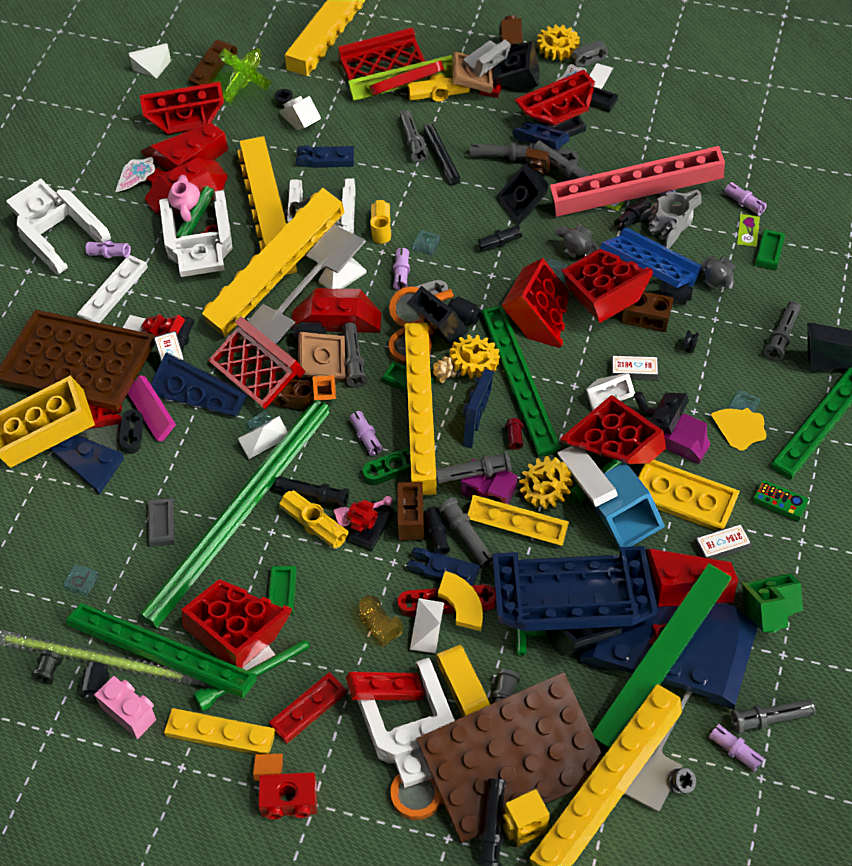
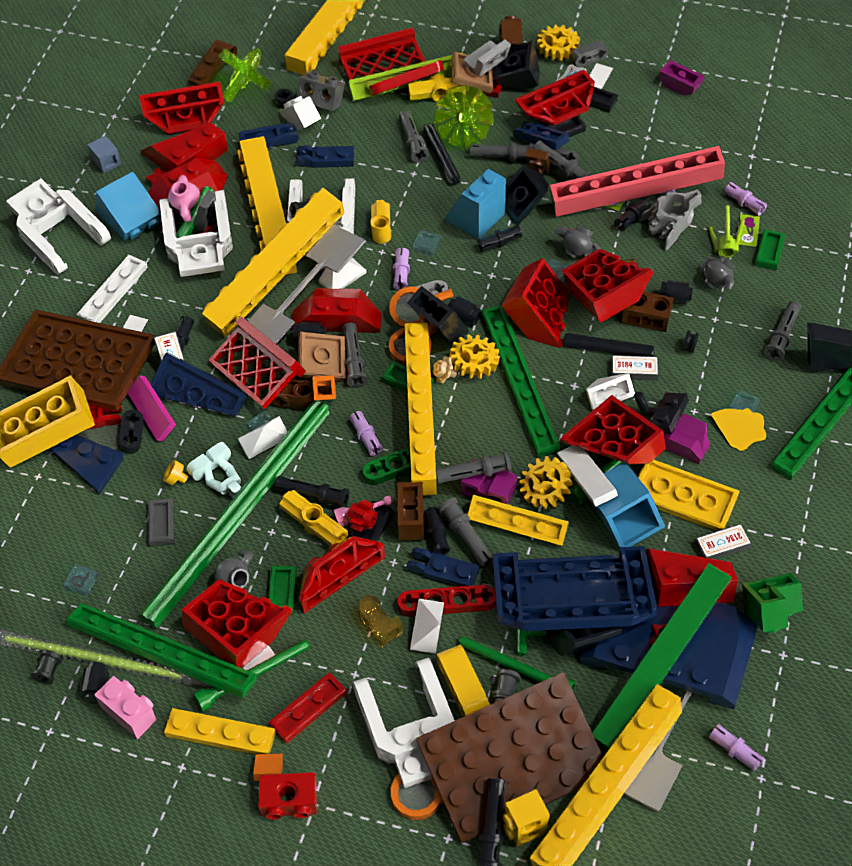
lavender pin [85,241,131,258] -> none
sticker [115,157,155,192] -> none
white slope [129,43,171,78] -> none
red slope [141,314,185,336] -> none
red tile [345,672,425,700] -> none
yellow tile [438,571,483,631] -> none
dark blue wing [462,369,494,448] -> none
dark red pin [504,418,524,450] -> none
blue fence [600,227,702,288] -> none
black bush [668,768,696,794] -> none
dark grey pin [731,698,816,734] -> none
green tile [753,479,809,522] -> none
none -> sand blue panel [87,136,121,173]
none -> dark azure slope [95,172,161,241]
none -> yellow tile [163,460,188,486]
none -> light aqua piece [186,442,241,498]
none -> dark grey tile [195,190,216,233]
none -> dark grey piece [214,549,253,588]
none -> dark blue hinge [238,123,299,147]
none -> dark grey brick [297,71,344,111]
none -> red wedge [299,536,385,614]
none -> clear neon green piece [434,85,494,147]
none -> dark azure slope [445,169,506,239]
none -> green piece [458,637,576,691]
none -> black axle [563,333,654,356]
none -> magenta slope [659,60,705,95]
none -> lime plant [708,205,745,258]

